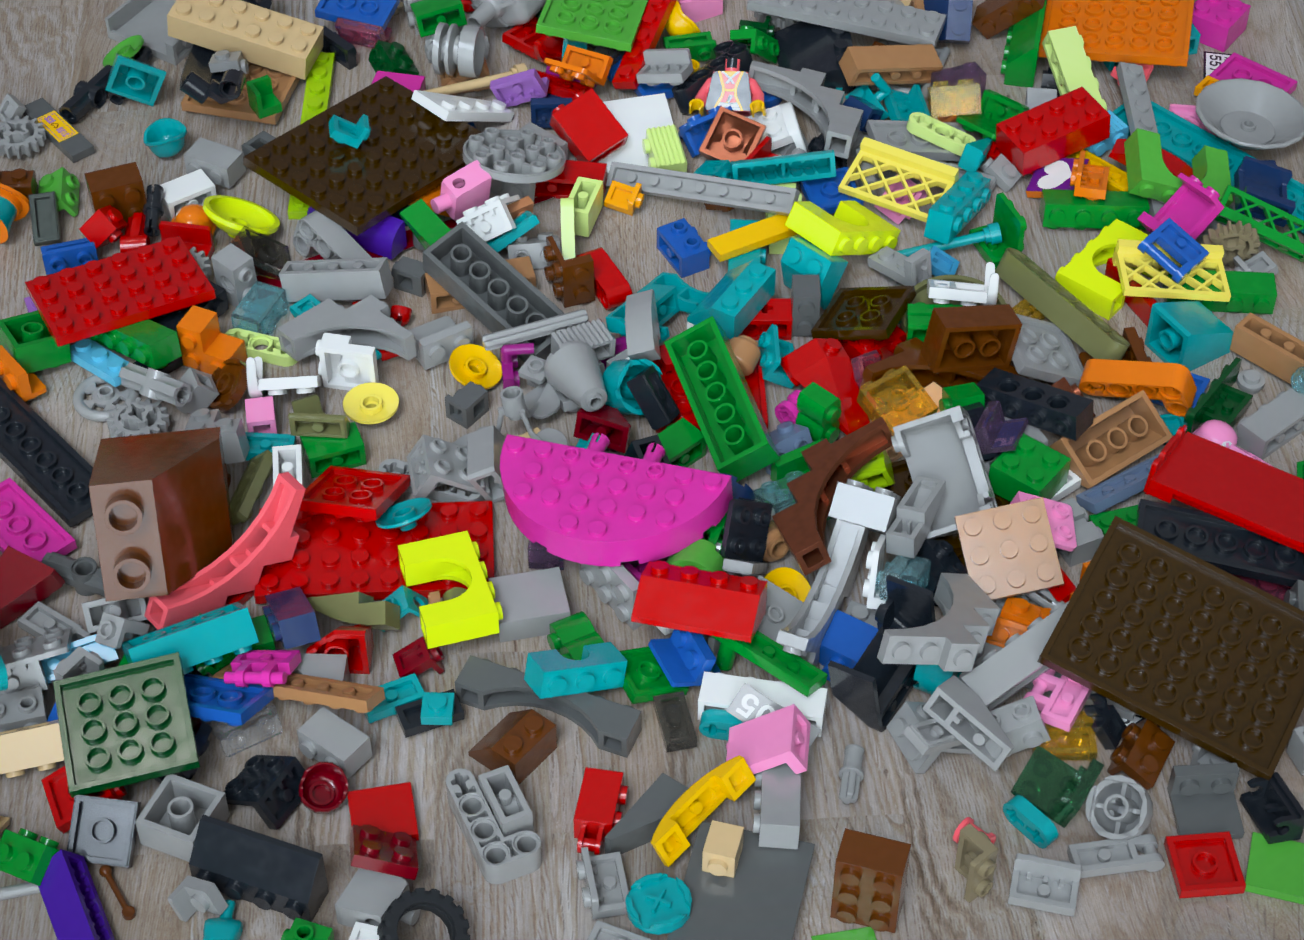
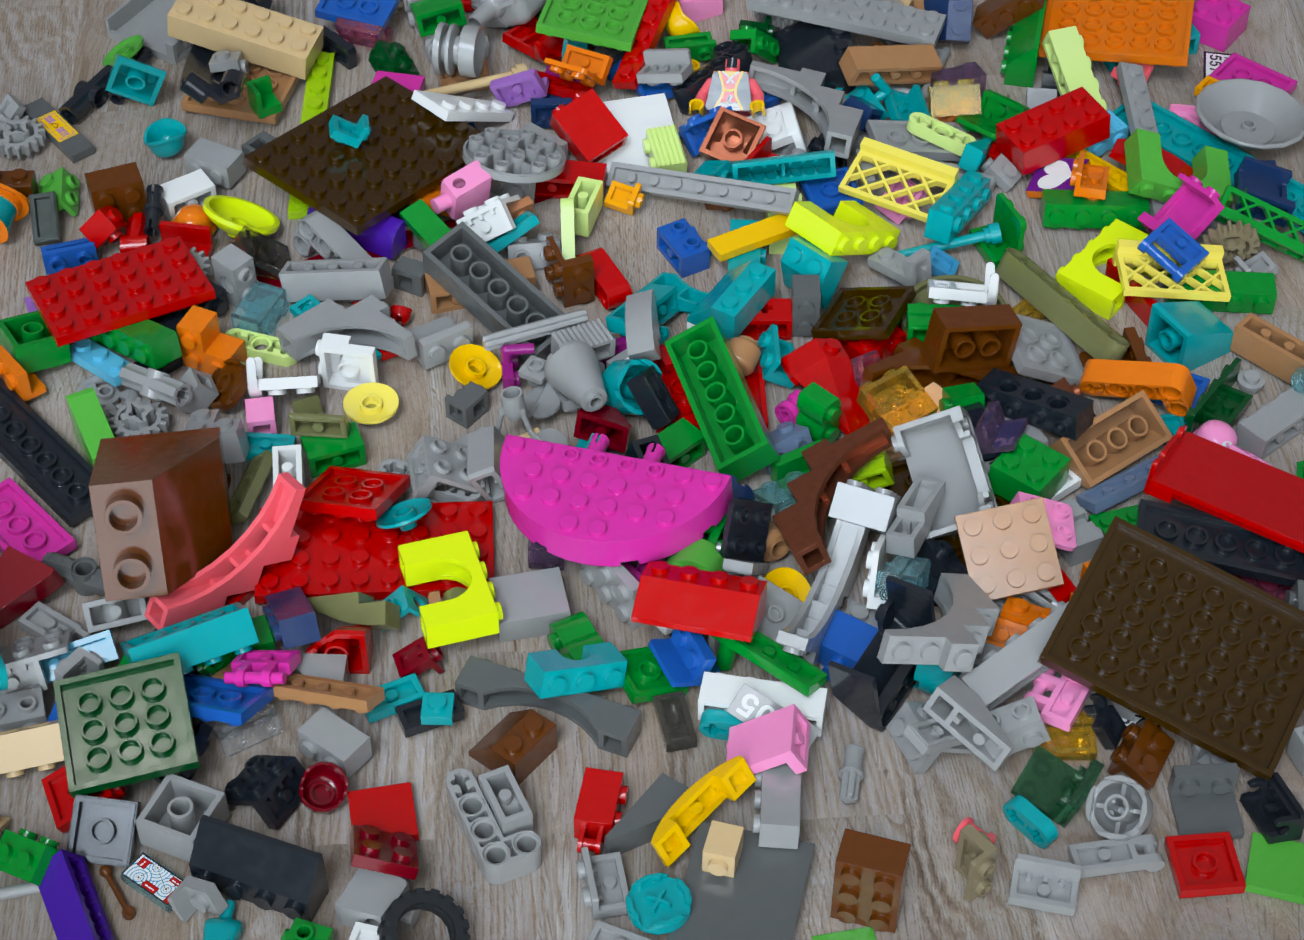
light grey bracket [95,612,150,649] -> none
none -> bright green slope [65,387,114,467]
none -> tile [120,852,184,913]

